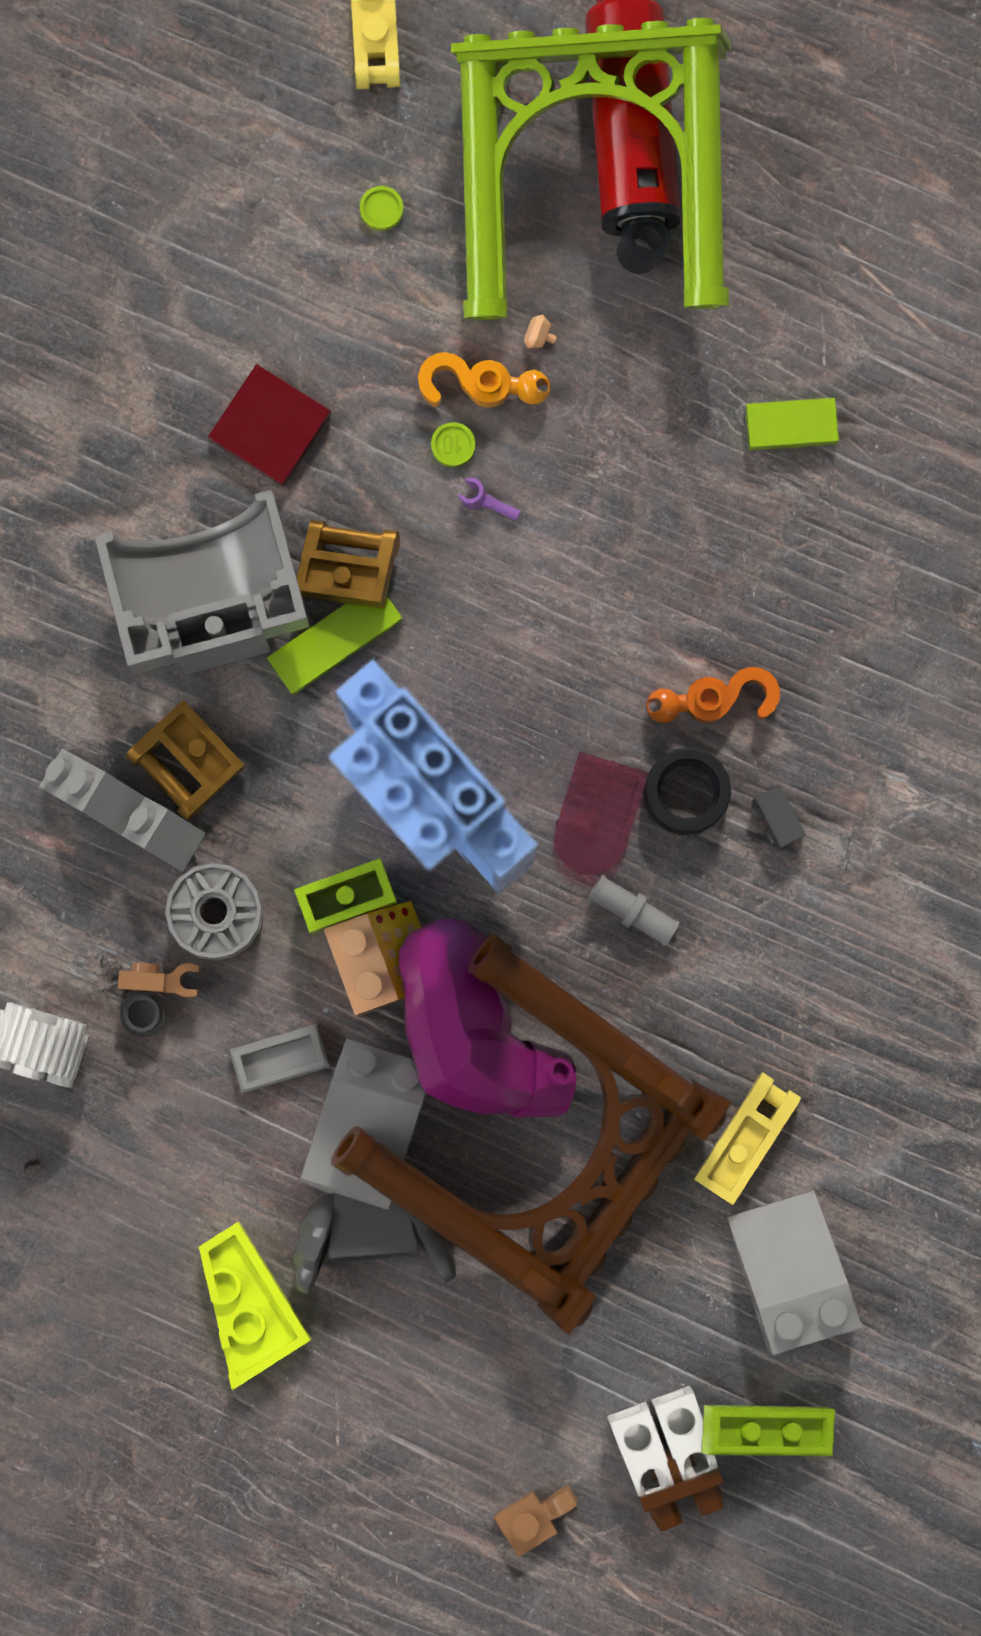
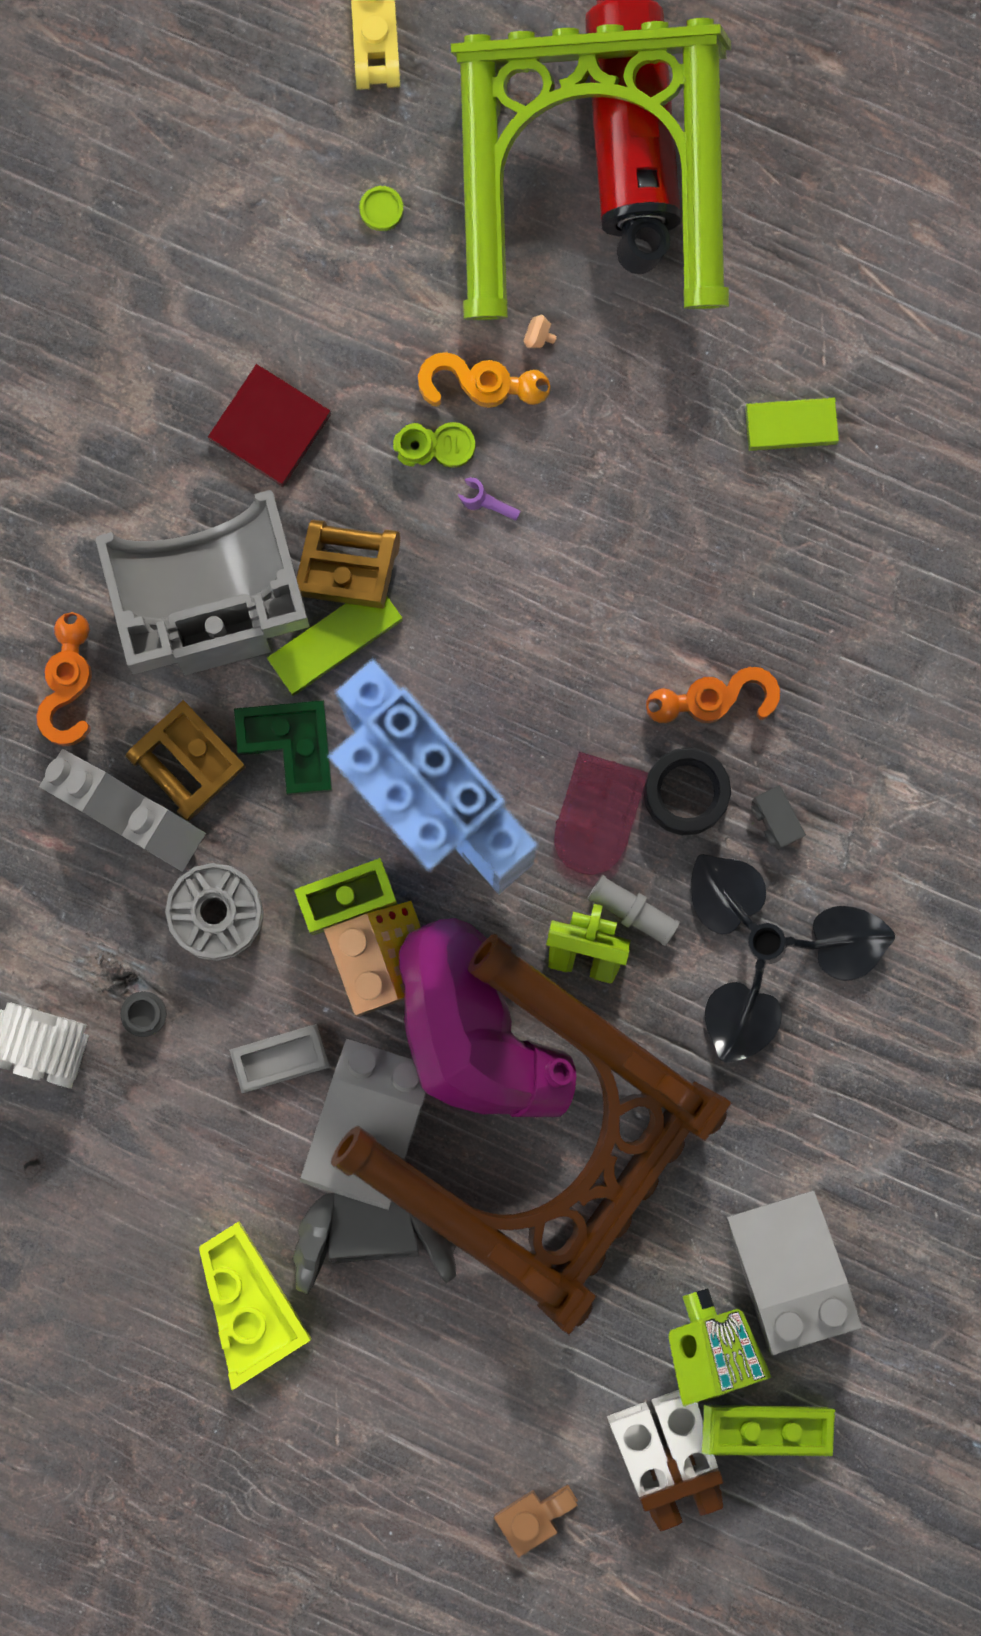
medium nougat plate [118,963,201,998] -> none
light yellow plate [693,1072,801,1205] -> none
none -> orange piece [36,612,92,746]
none -> dark green plate [234,700,333,796]
none -> lime plate [393,423,437,467]
none -> lime hips [546,903,631,984]
none -> lime torso [668,1288,772,1406]
none -> black plant [691,854,895,1062]

